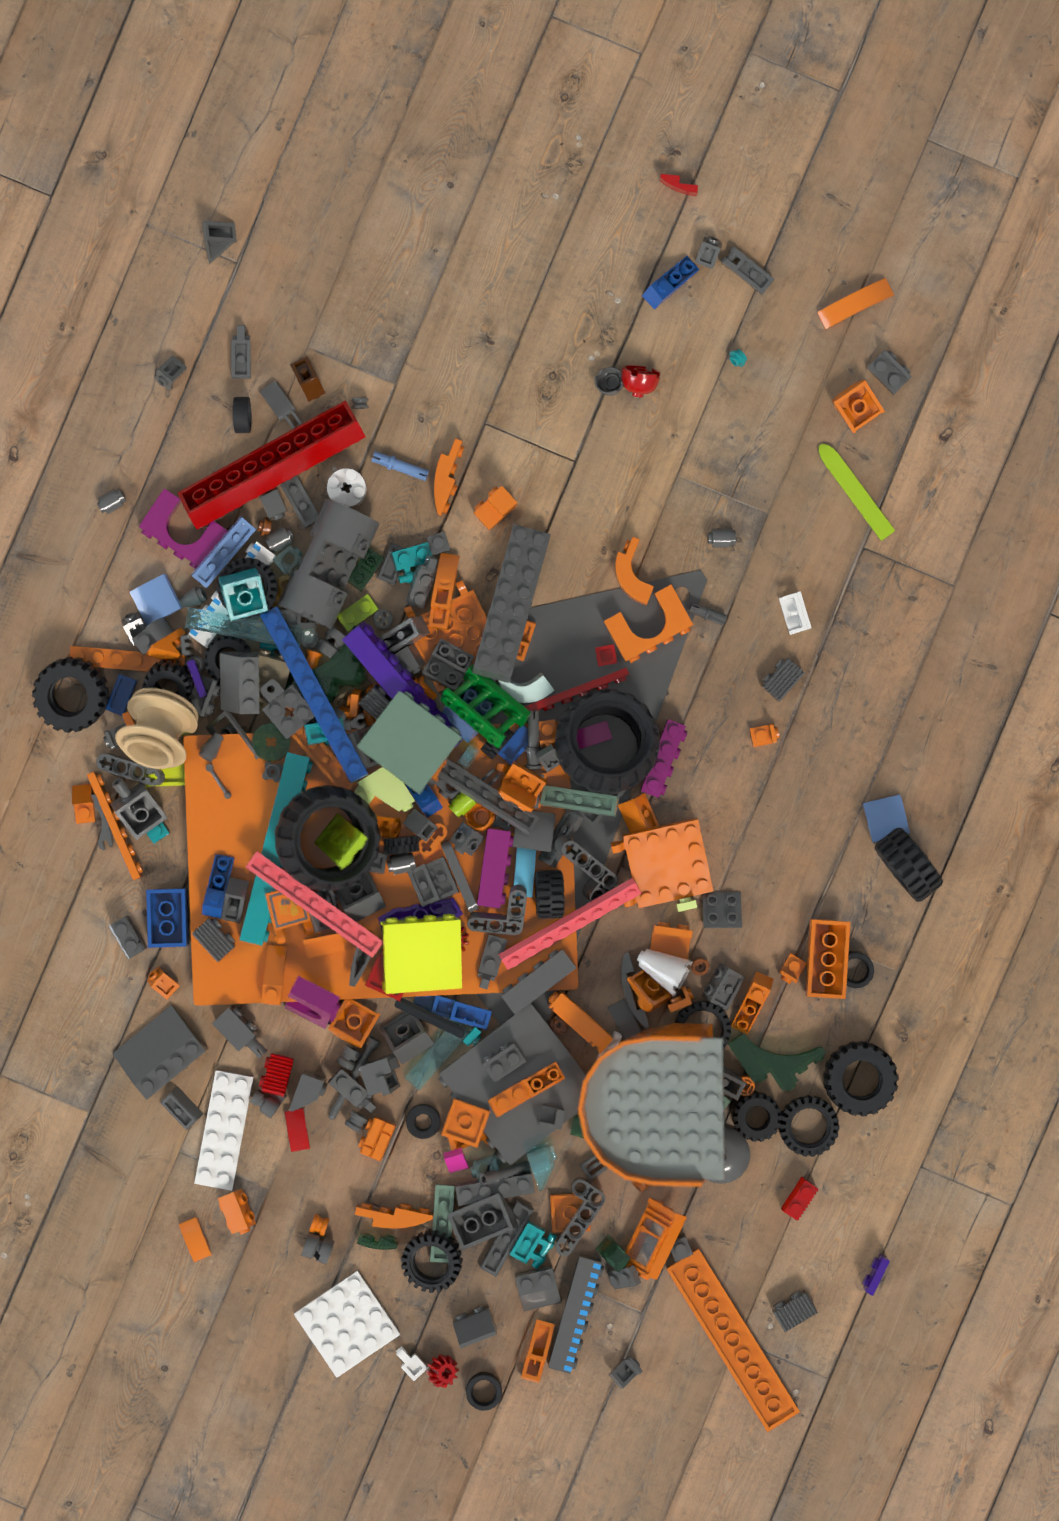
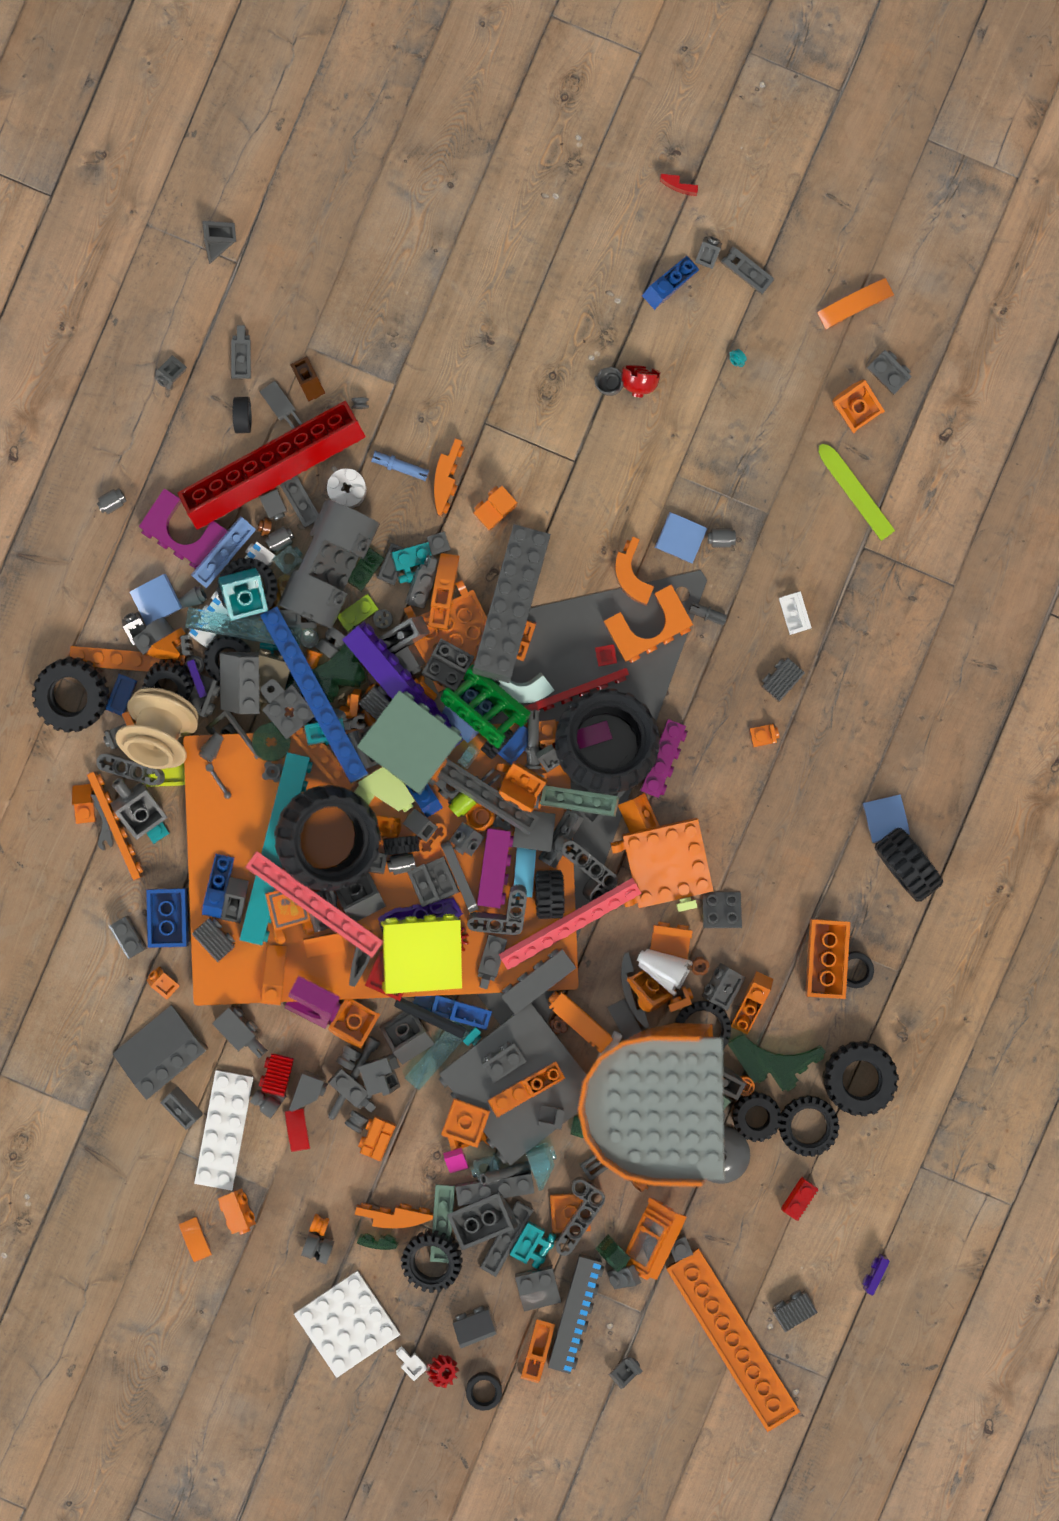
lime plate [314,813,367,869] -> none
black tyre [406,1104,441,1139] -> none
orange bracket [778,953,807,984] -> none
none -> medium blue slope [655,512,707,564]

